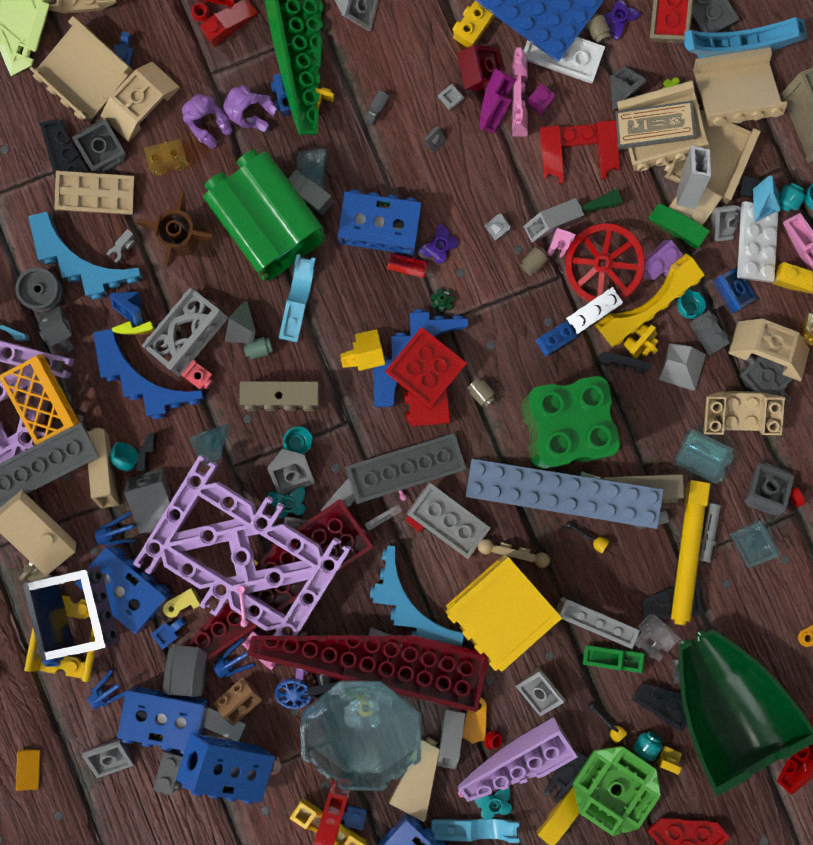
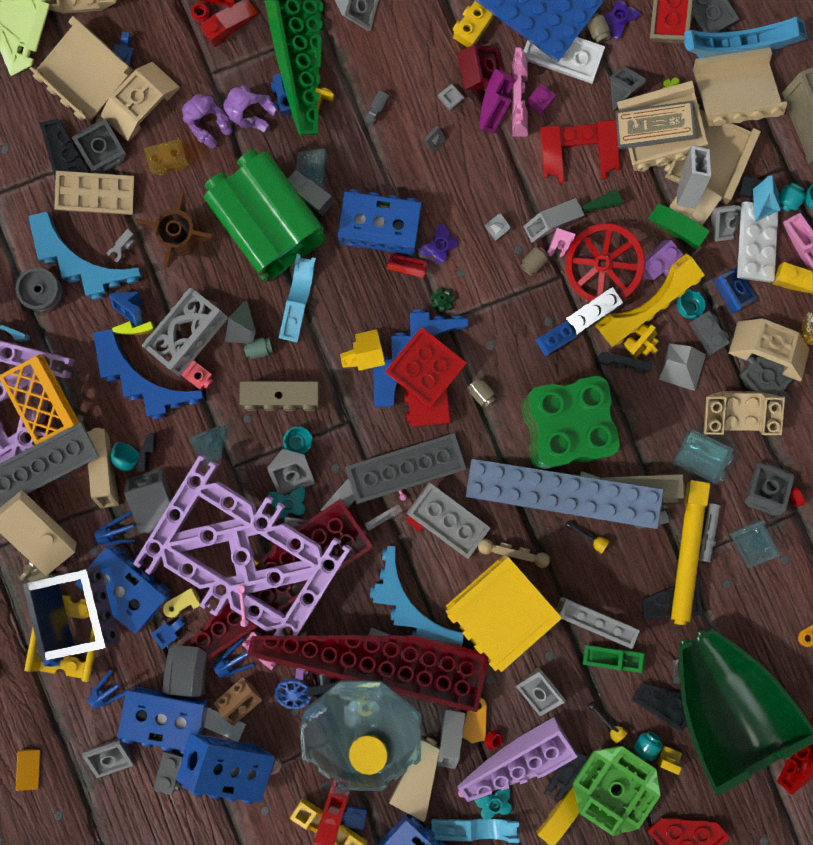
dark grey brick [38,306,74,353] -> none
clear plate [634,613,681,661] -> none
none -> yellow tile [349,734,388,775]

